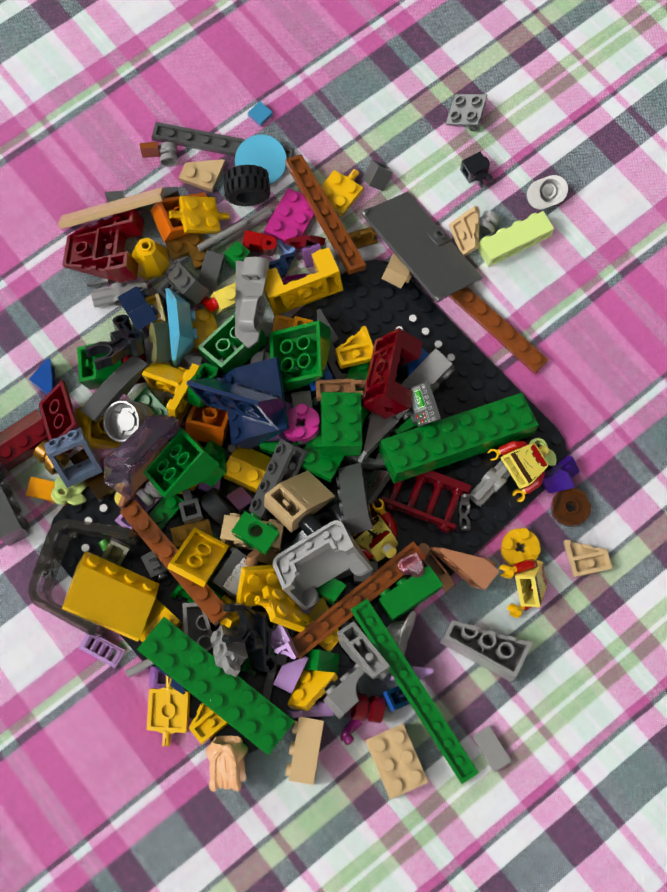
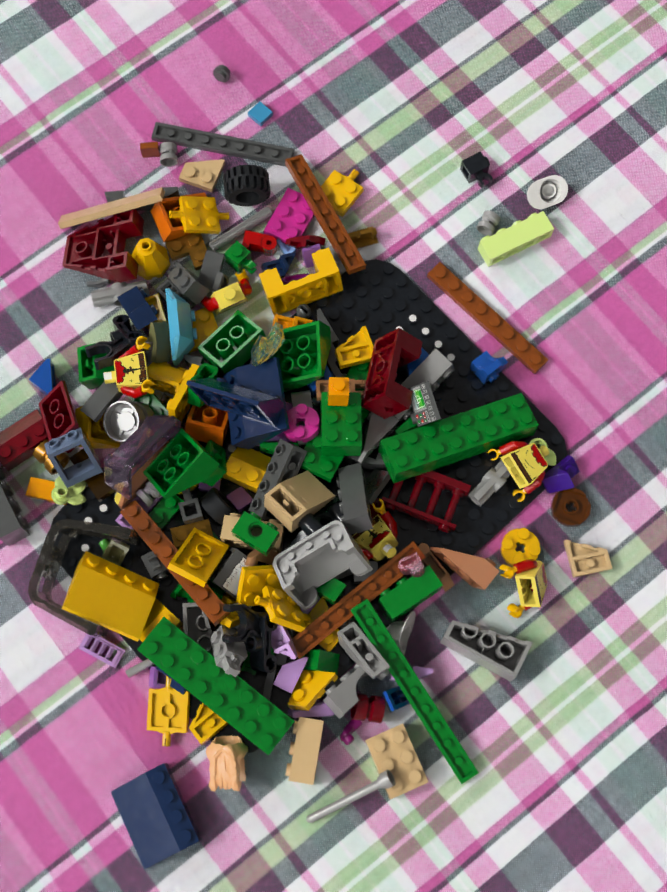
light grey bar [197,219,248,252] -> none
medium azure sticker [235,135,287,184] -> none
light grey panel [235,257,270,349] -> none
dark grey door [361,191,483,303] -> none
dark grey panel [363,160,393,191] -> none
tan brick [381,253,412,288] -> none
hinge [446,94,487,132] -> none
tan wing [449,206,480,257] -> none
flat silver cap [458,494,471,531] -> none
light grey tile [472,726,512,772] -> none
none -> torso [103,336,155,399]
none -> dark blue slope [111,763,202,870]
none -> dark grey tile [212,272,229,291]
none -> dark grey plate [213,65,230,82]
none -> clear light blue slope [251,322,285,367]
none -> dark grey hinge [296,304,311,319]
none -> light grey piece [306,770,396,823]
none -> light orange brick [328,377,349,406]
none -> blue brick [470,351,508,384]

